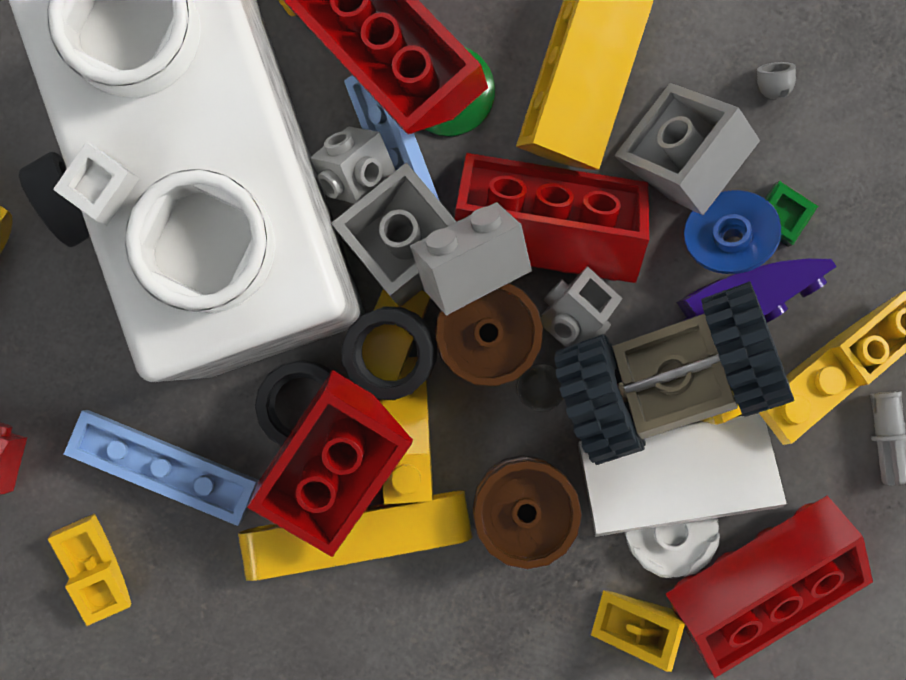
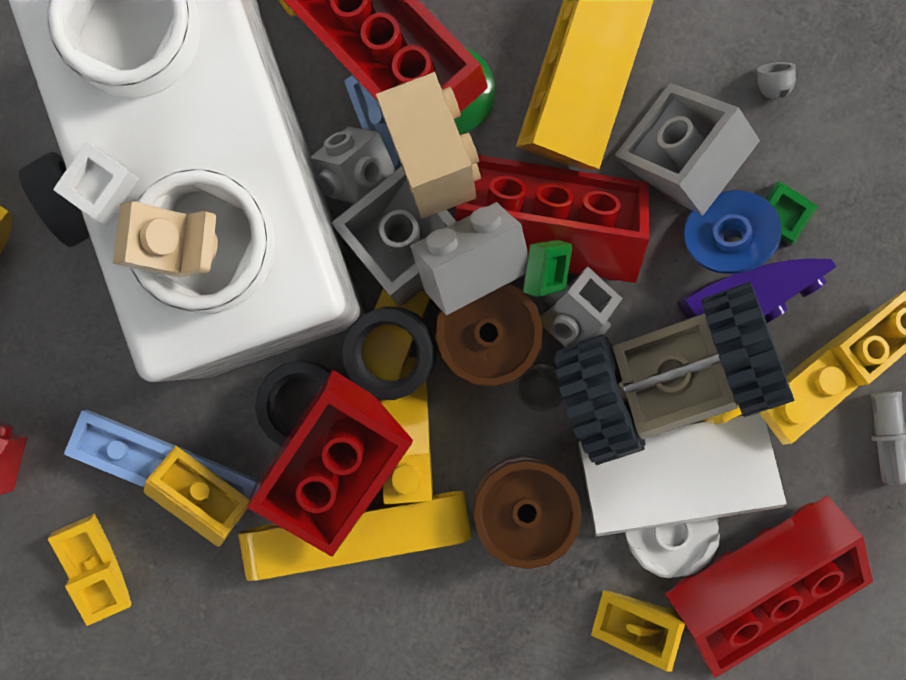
none -> tan bracket [113,201,218,278]
none -> yellow slope [143,446,250,547]
none -> tan brick [376,72,481,219]
none -> green tile [523,240,572,297]

